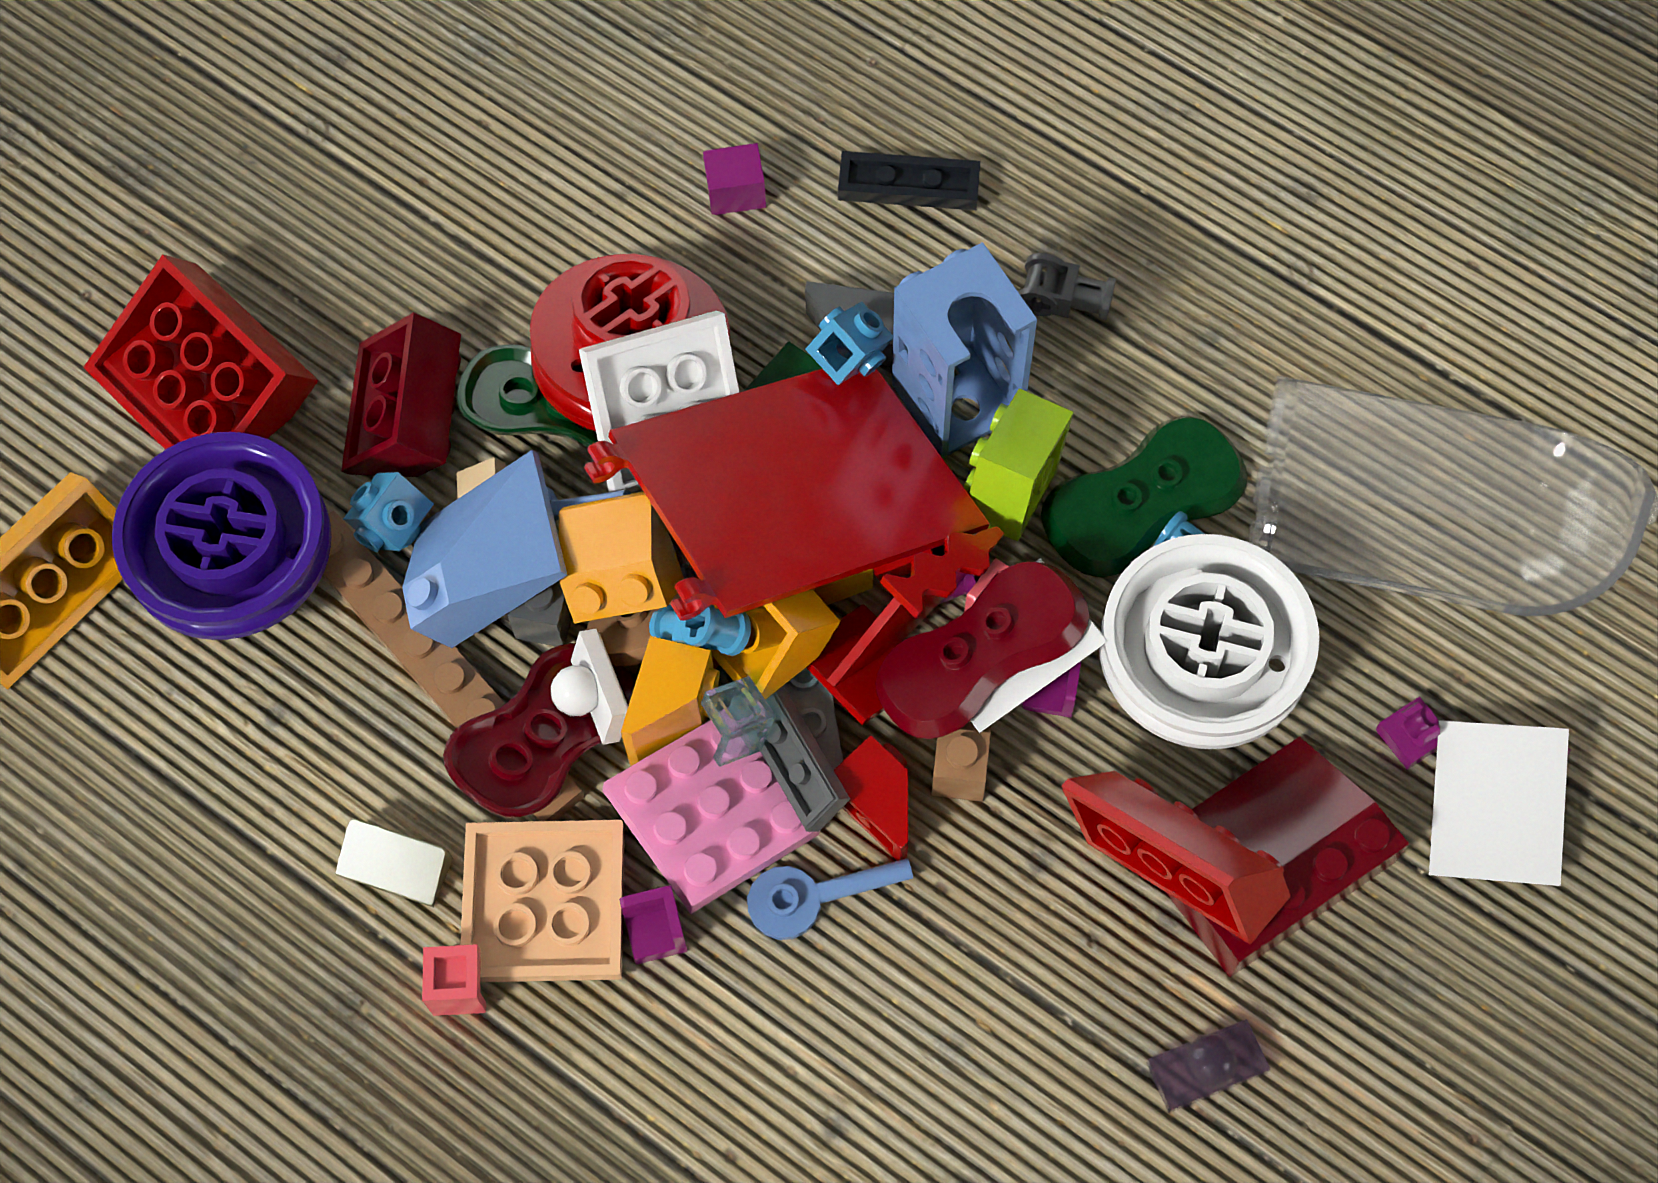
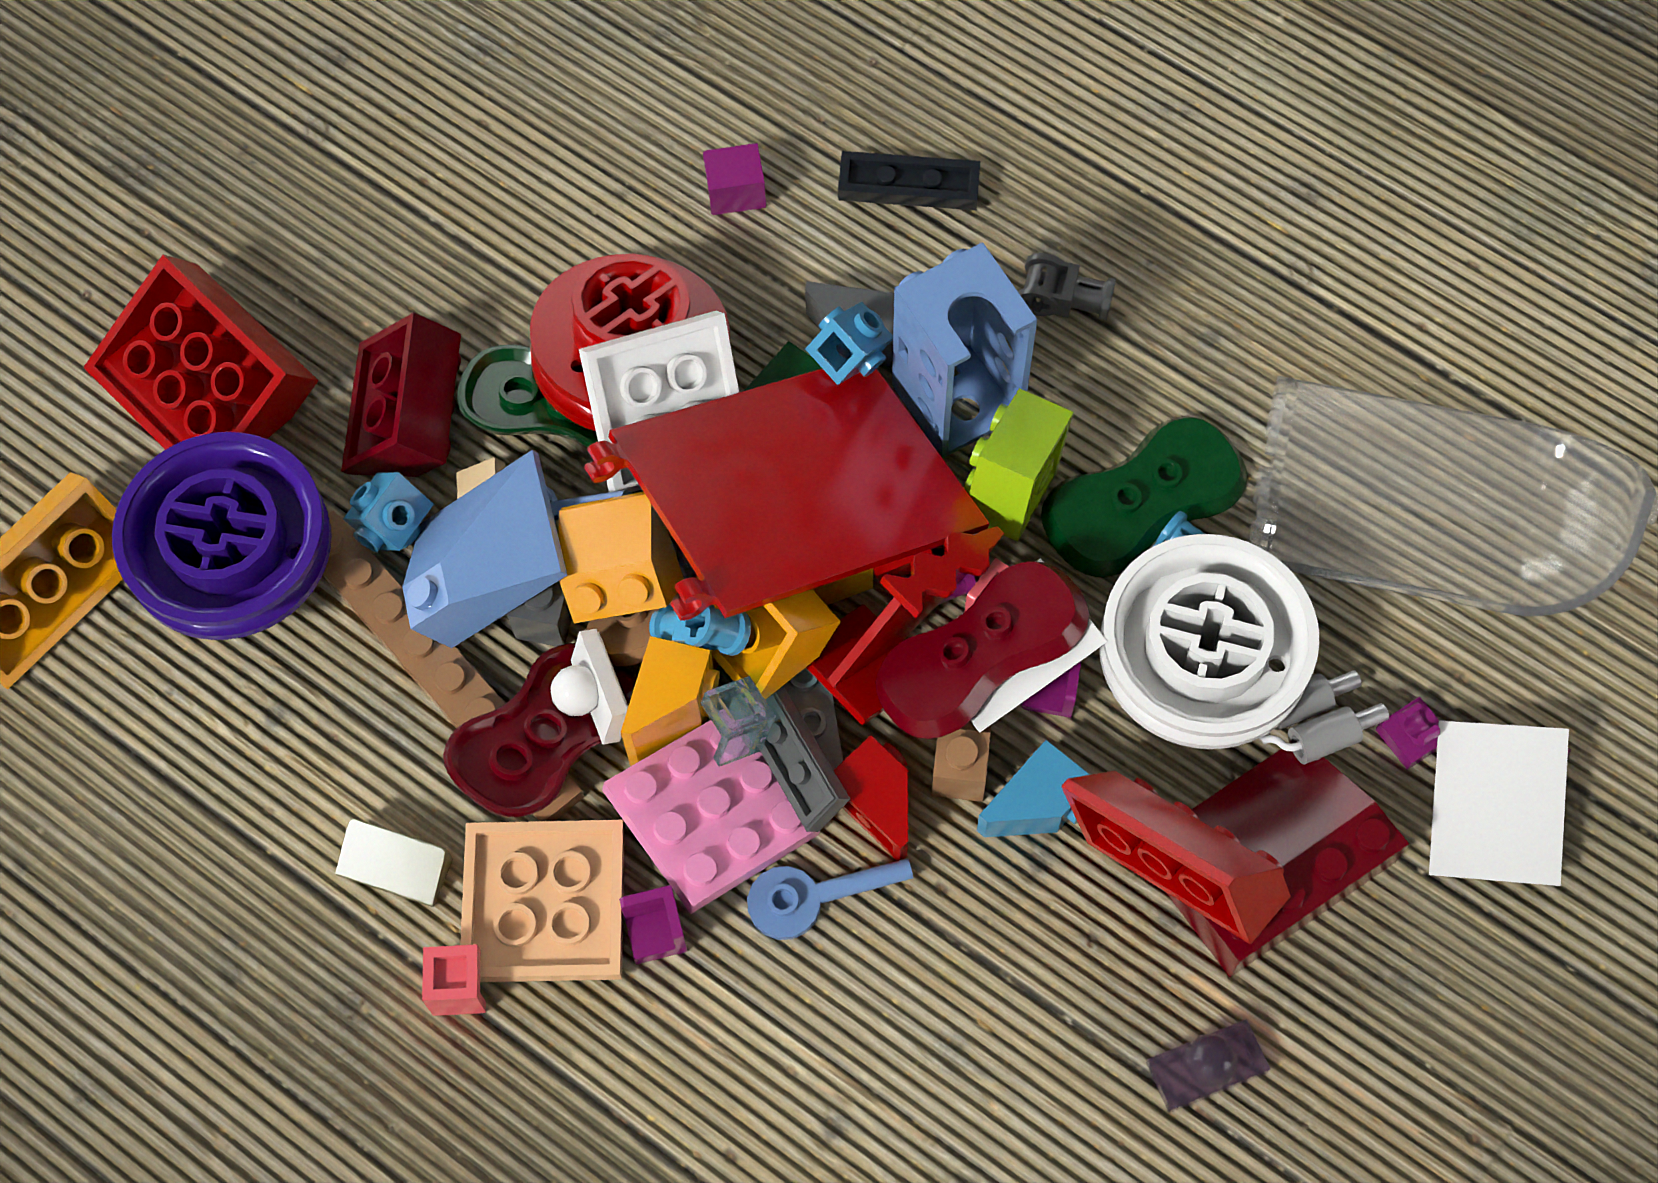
none -> dark azure slope [977,740,1090,837]
none -> light grey piece [1259,670,1389,765]

